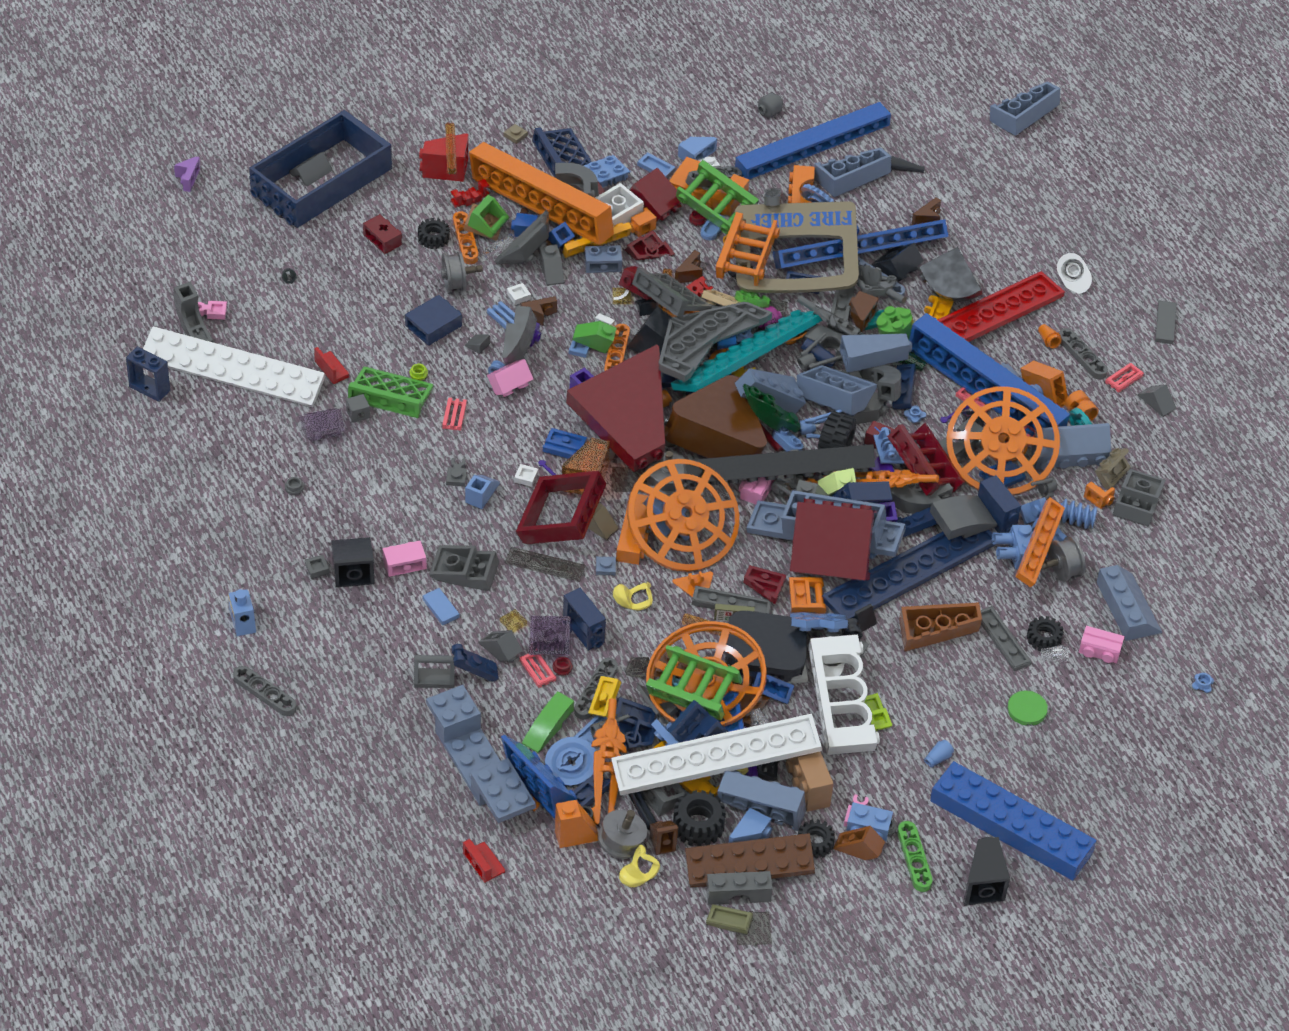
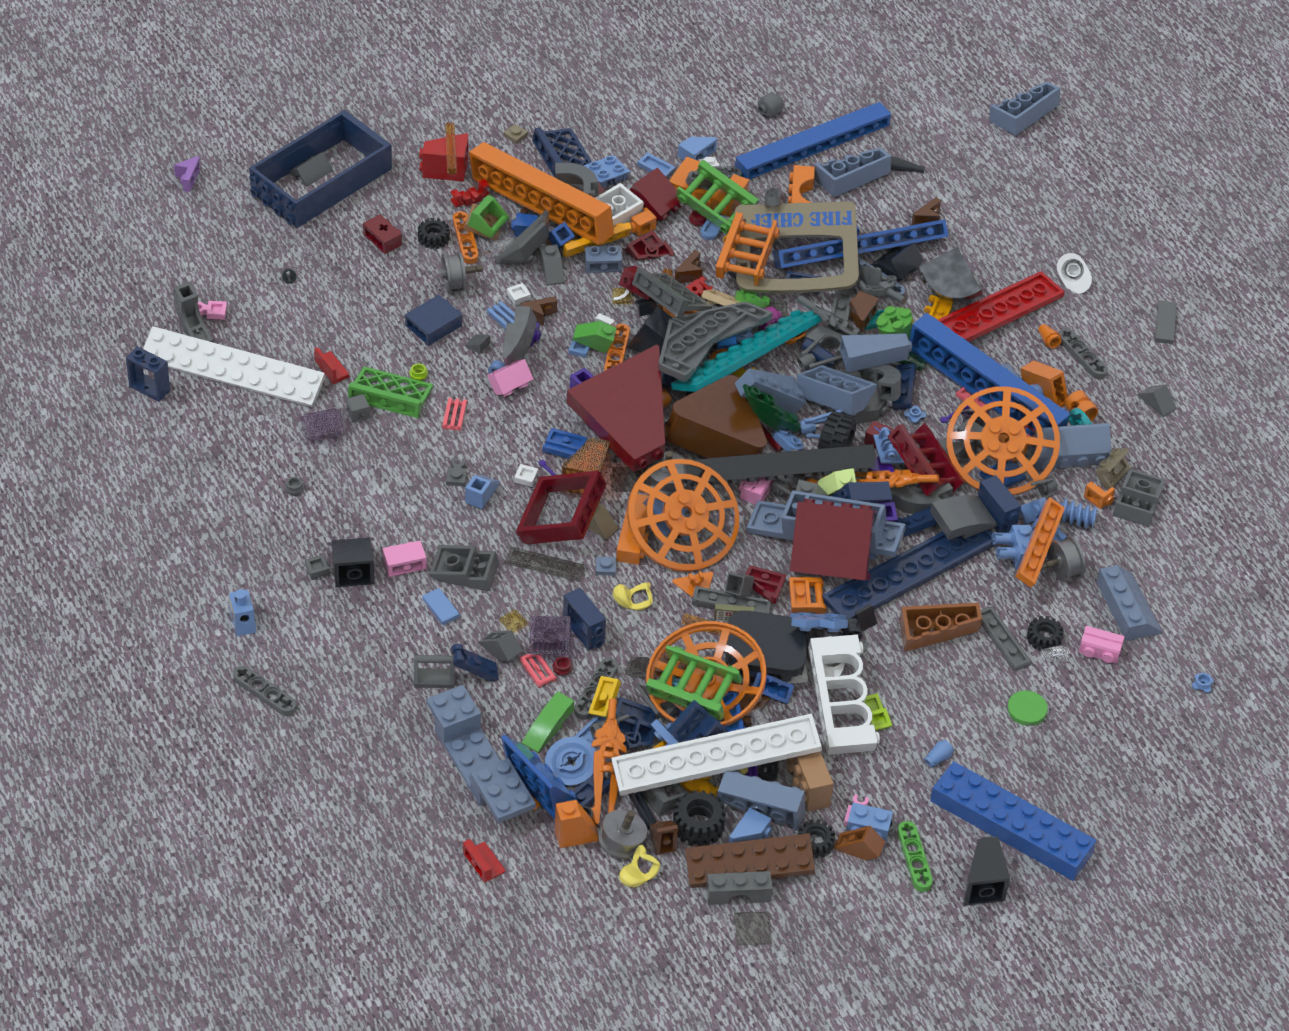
olive tile [706,904,753,934] -> none
medium blue gear [801,184,834,203] -> none
coral tile [1105,363,1144,393] -> none
none -> dark grey piece [725,572,754,596]

